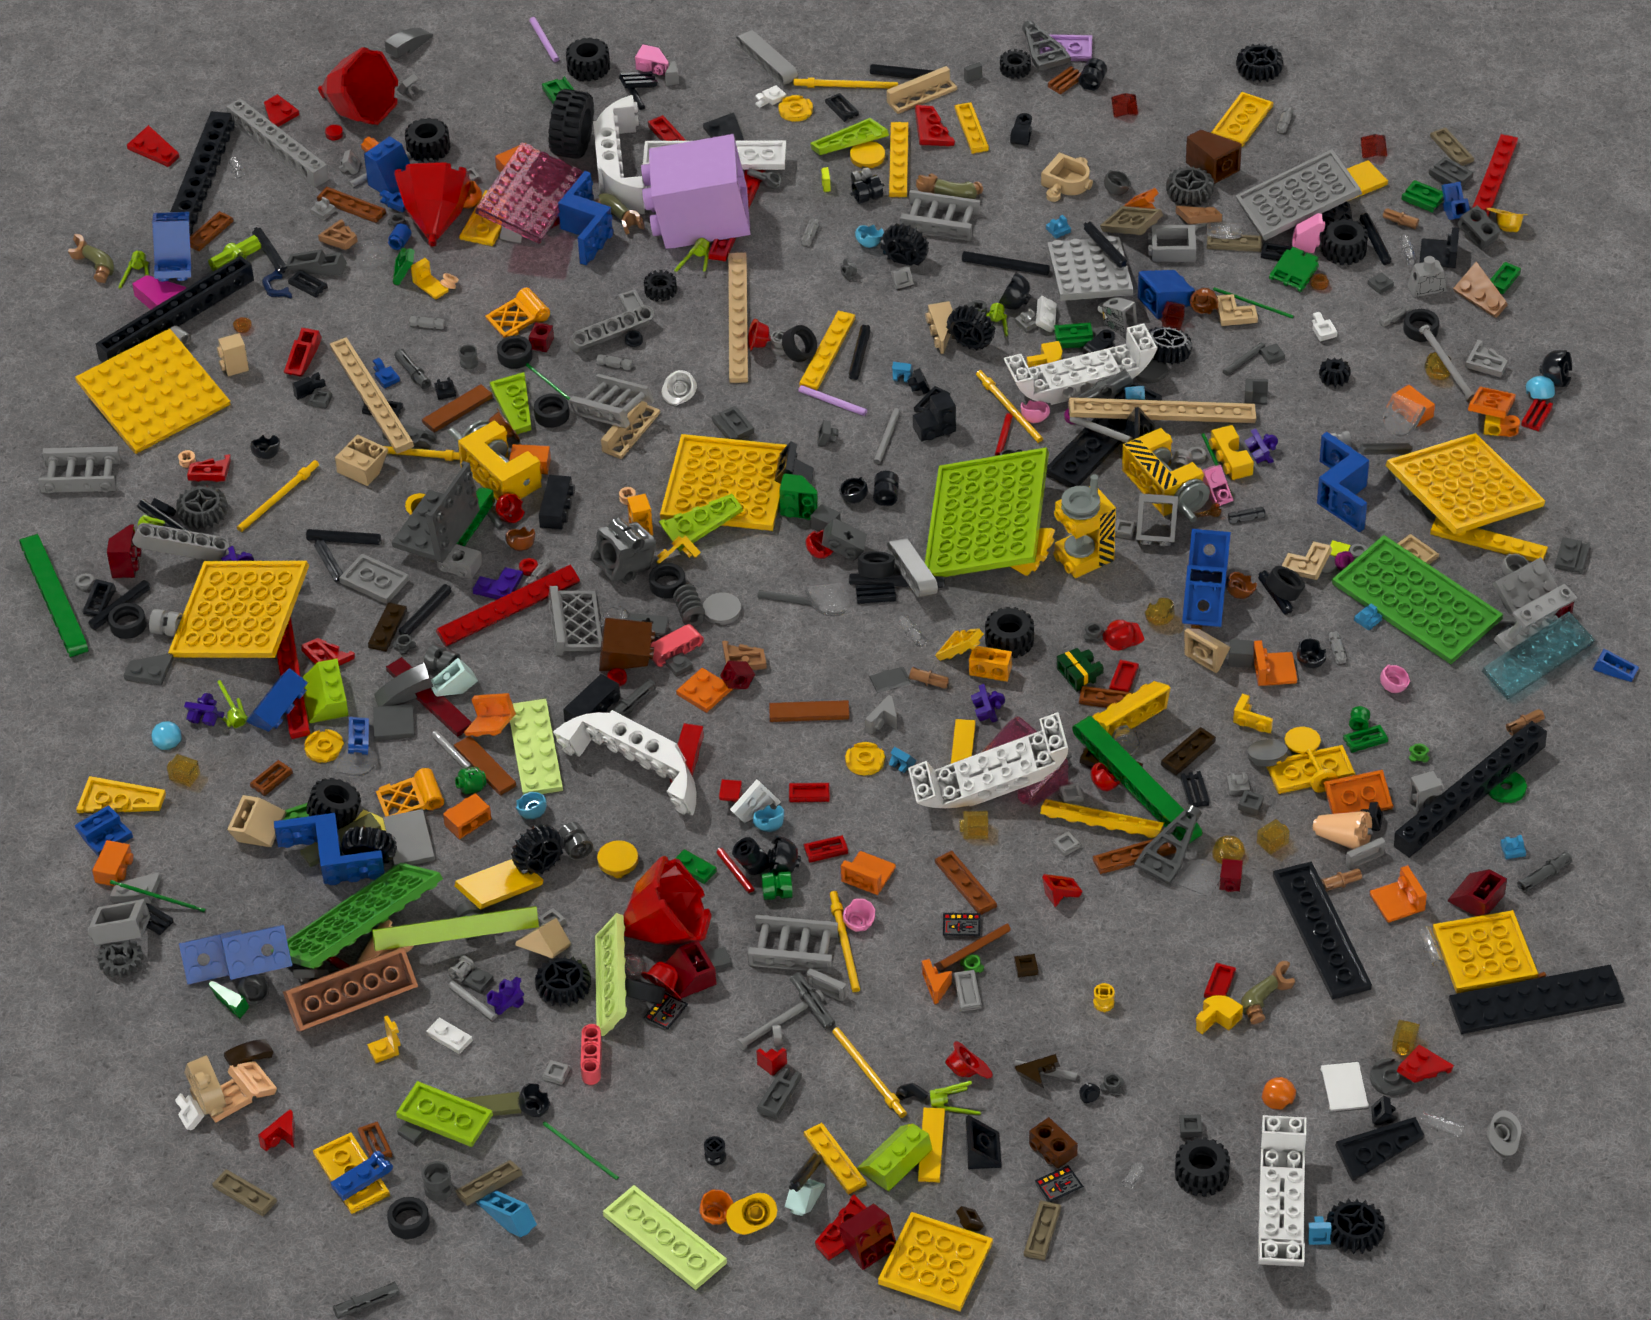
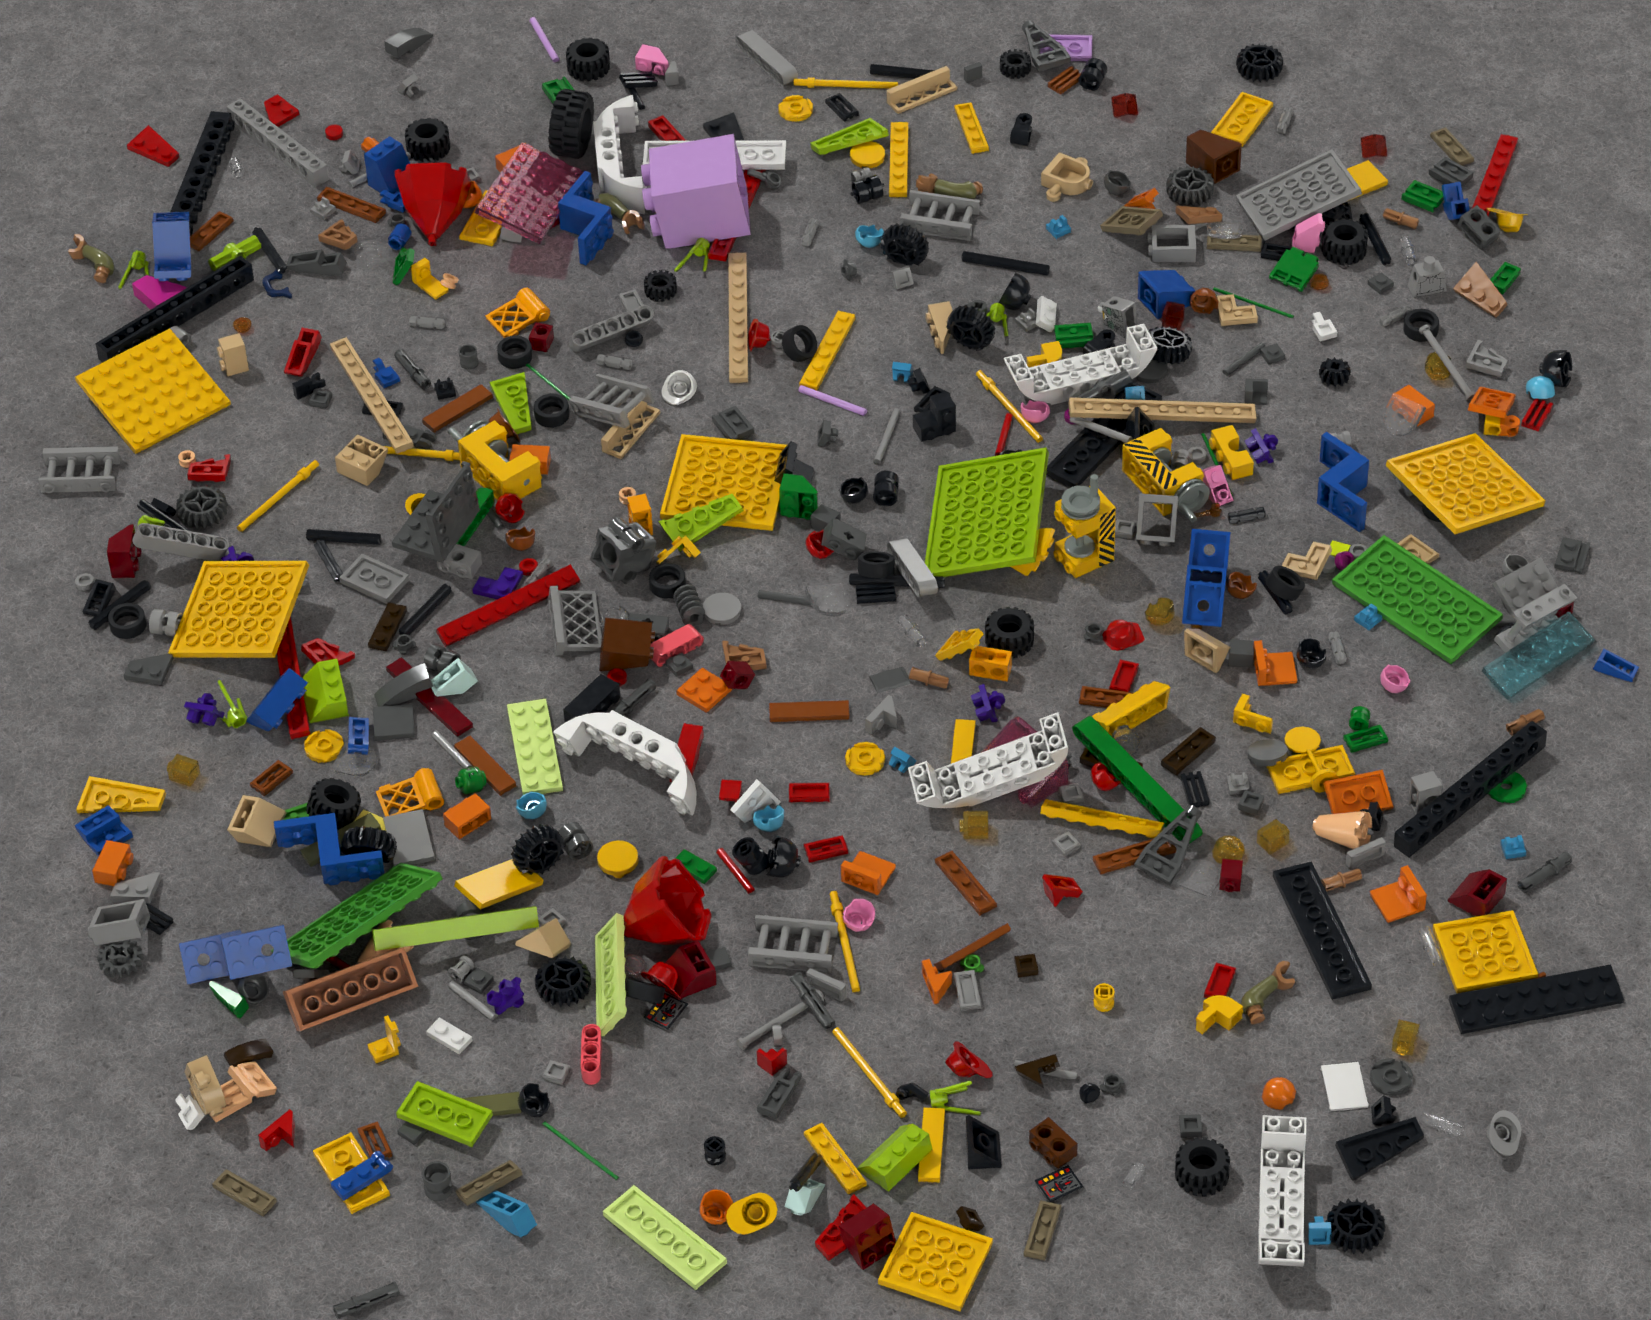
green beam [19,533,89,658] -> none
green piece [110,880,206,913] -> none
medium azure hair [151,721,182,750] -> none
black hair [250,435,280,459] -> none
black tile [288,270,328,298] -> none
red piece [318,47,398,125] -> none
black tyre [387,1197,430,1239] -> none
orange bracket [464,693,516,737] -> none
black brick [539,475,575,529] -> none
white plate [755,85,786,108] -> none
green wheel [761,871,793,900] -> none
neon yellow tile [821,167,831,192] -> none
black axle [849,324,870,380] -> none
red wing [915,105,955,146] -> none
piece [943,913,981,936] -> none
light grey plate [1047,236,1133,301] -> none
dark green hips [1057,648,1104,692] -> none
black axle [1084,221,1127,268] -> none
dark grey axle [1358,443,1413,455] -> none
red wing [1397,1045,1454,1083] -> none
bright green plate [1409,743,1429,763] -> none
black bracket [1419,227,1459,268] -> none
yellow plate [1430,517,1548,562] -> none

